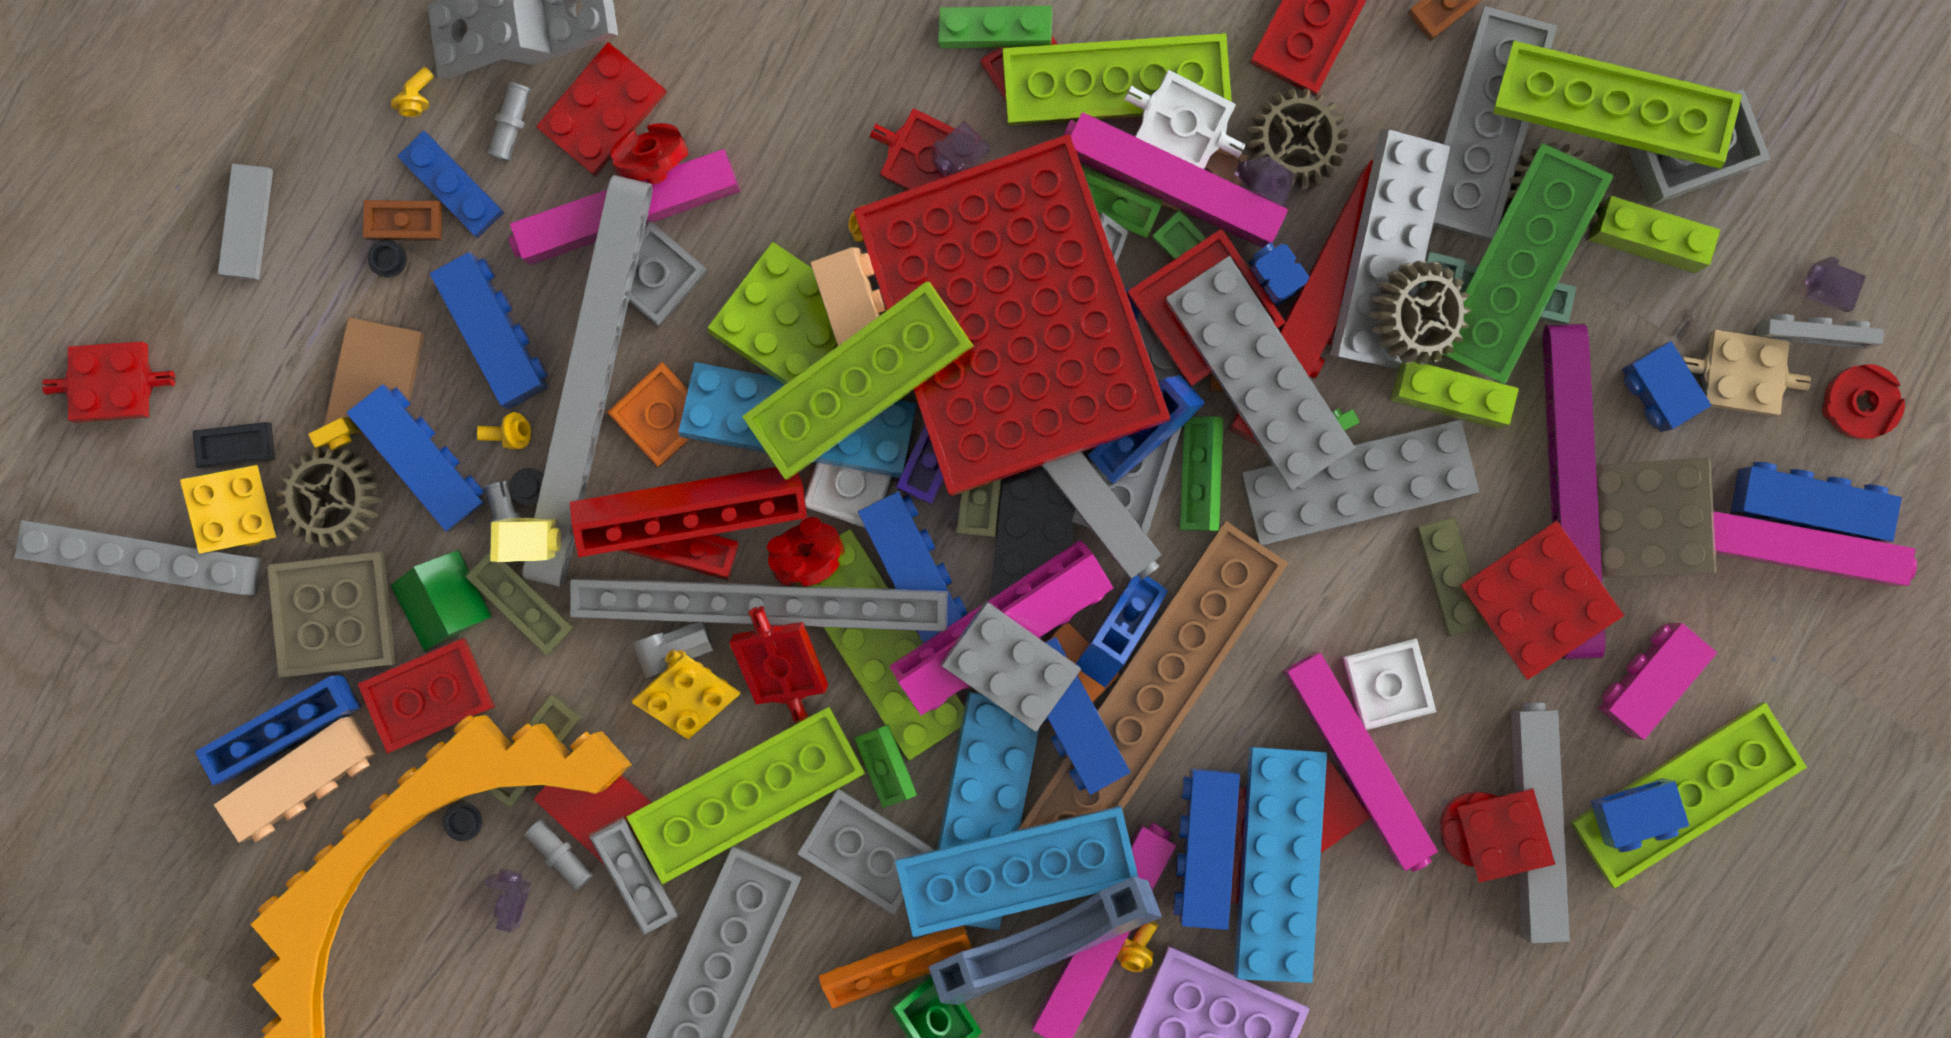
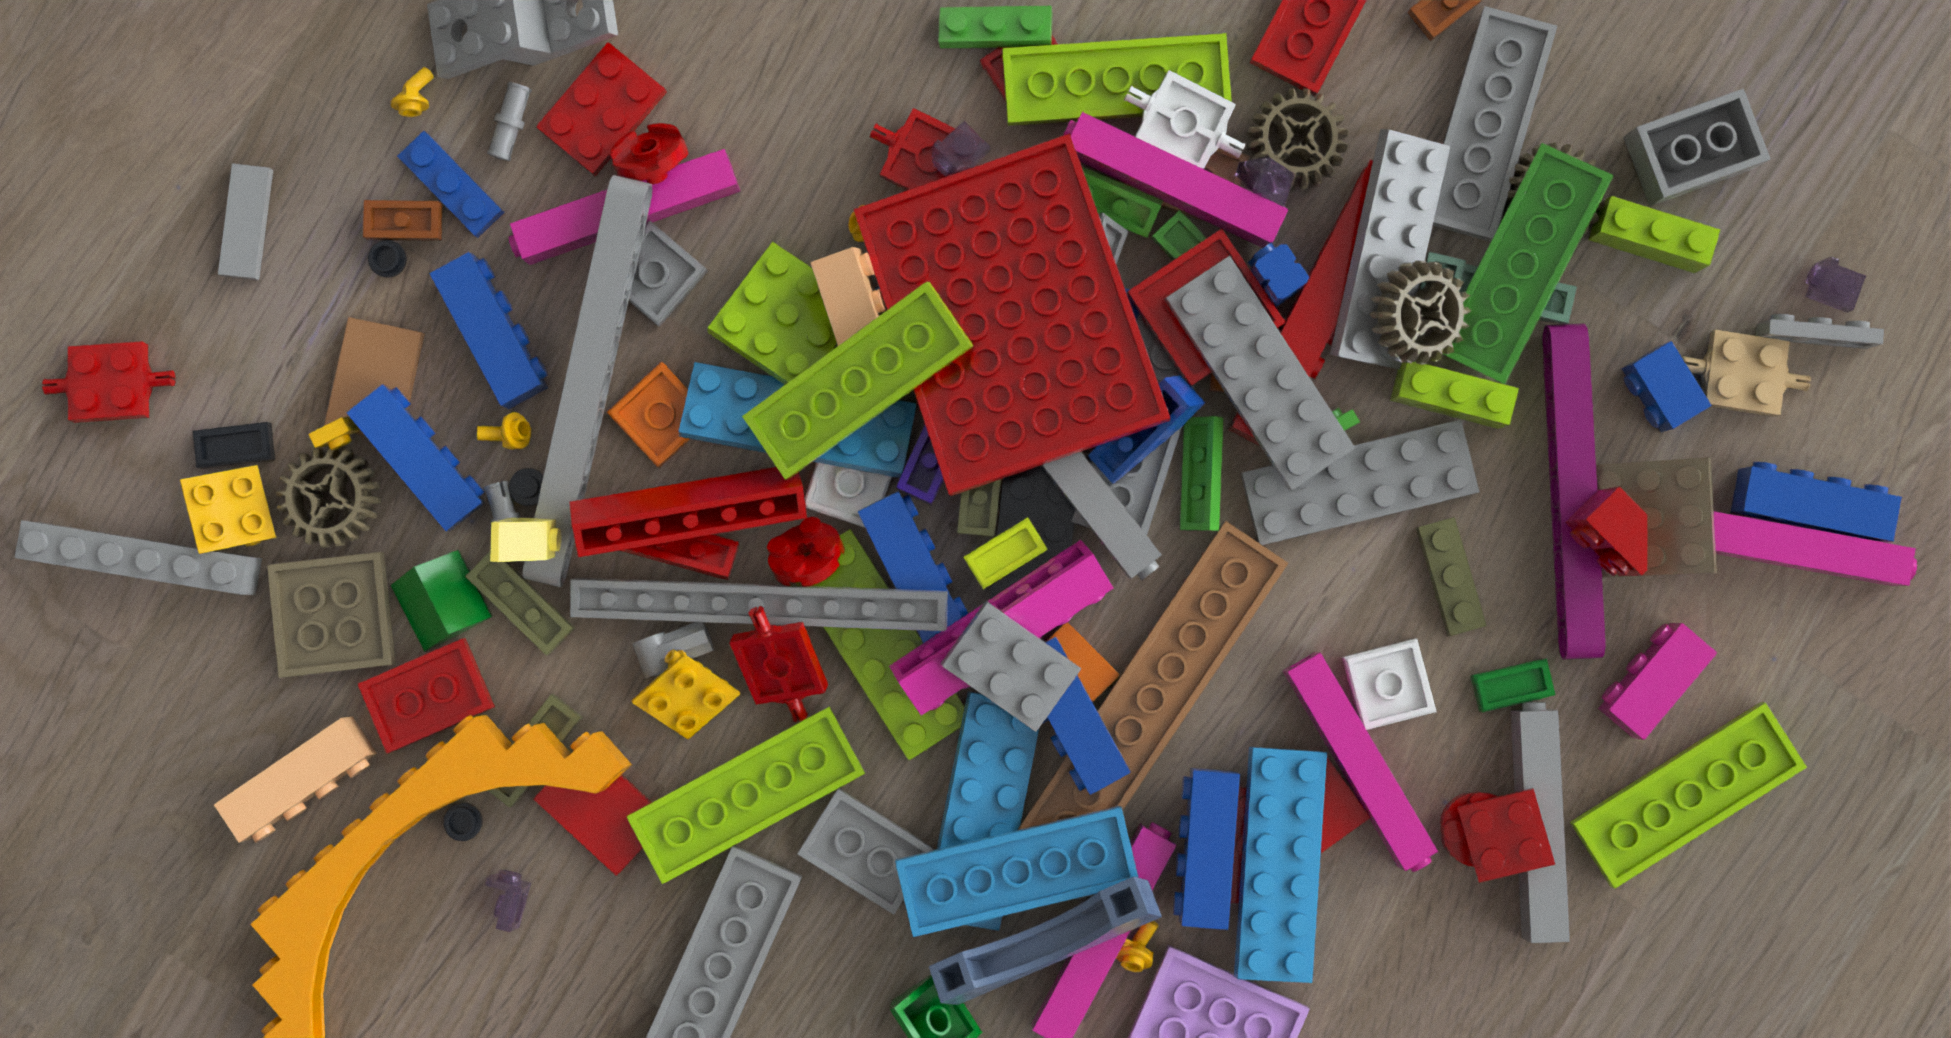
blue brick [195,675,362,785] -> none
light grey pin [524,819,594,891] -> none
light grey tile [589,816,678,935] -> none
orange plate [819,925,973,1009] -> none
bright green plate [854,724,917,808] -> none
blue slope [1075,575,1169,687] -> none
red plate [1459,521,1625,680] -> none
lime plate [1493,41,1742,169] -> none
blue brick [1591,778,1689,852] -> none
red plate [1822,364,1905,440] -> none
none -> neon yellow tile [963,517,1048,590]
none -> green tile [1470,658,1556,712]
none -> red slope [1565,486,1648,577]

